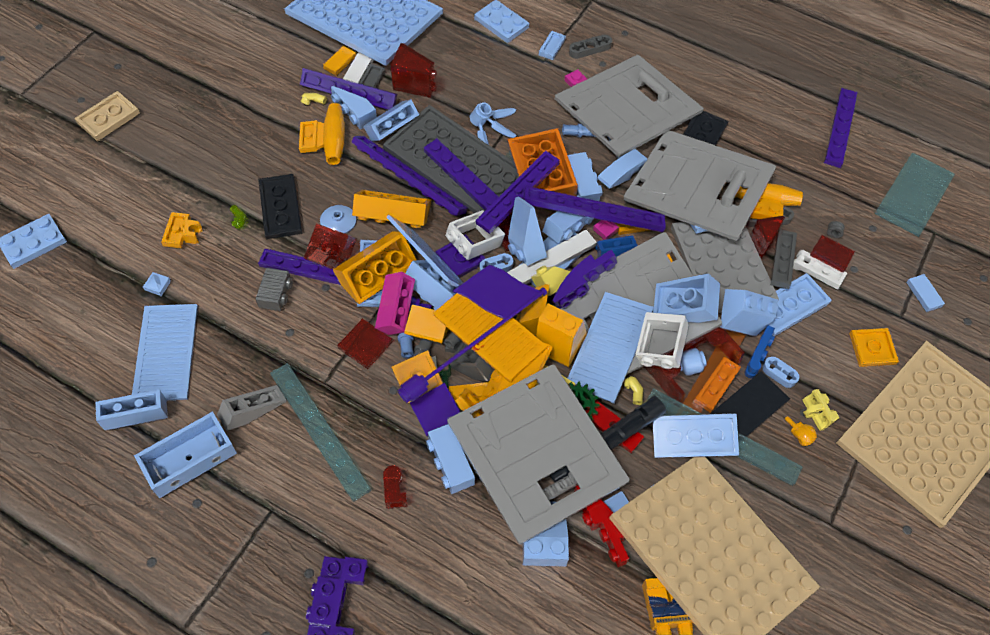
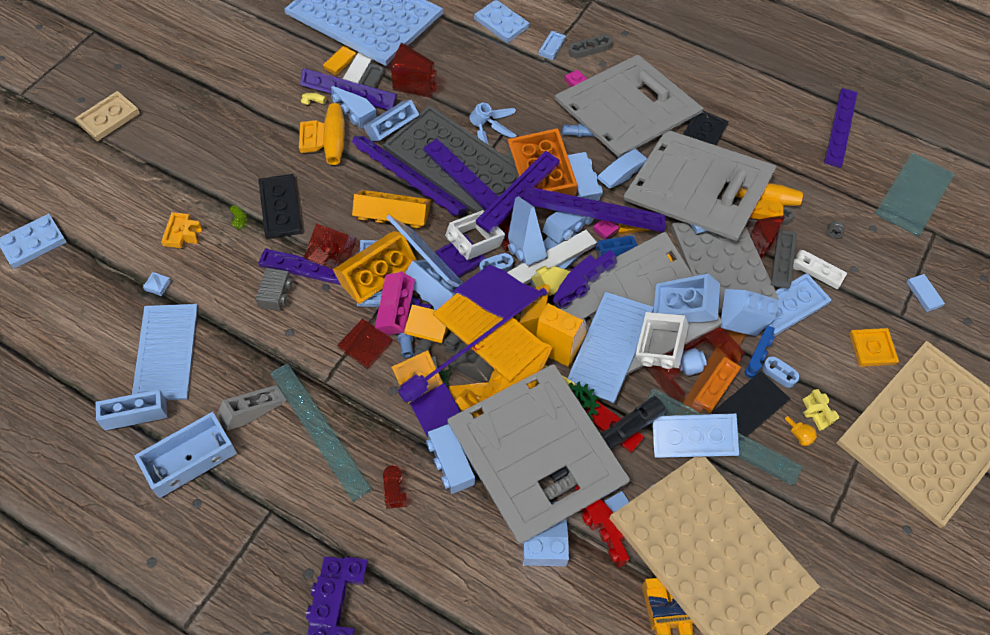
light blue dish [320,205,356,236] -> none
light yellow arm [624,376,643,405] -> none
clear red tile [810,235,855,273] -> none

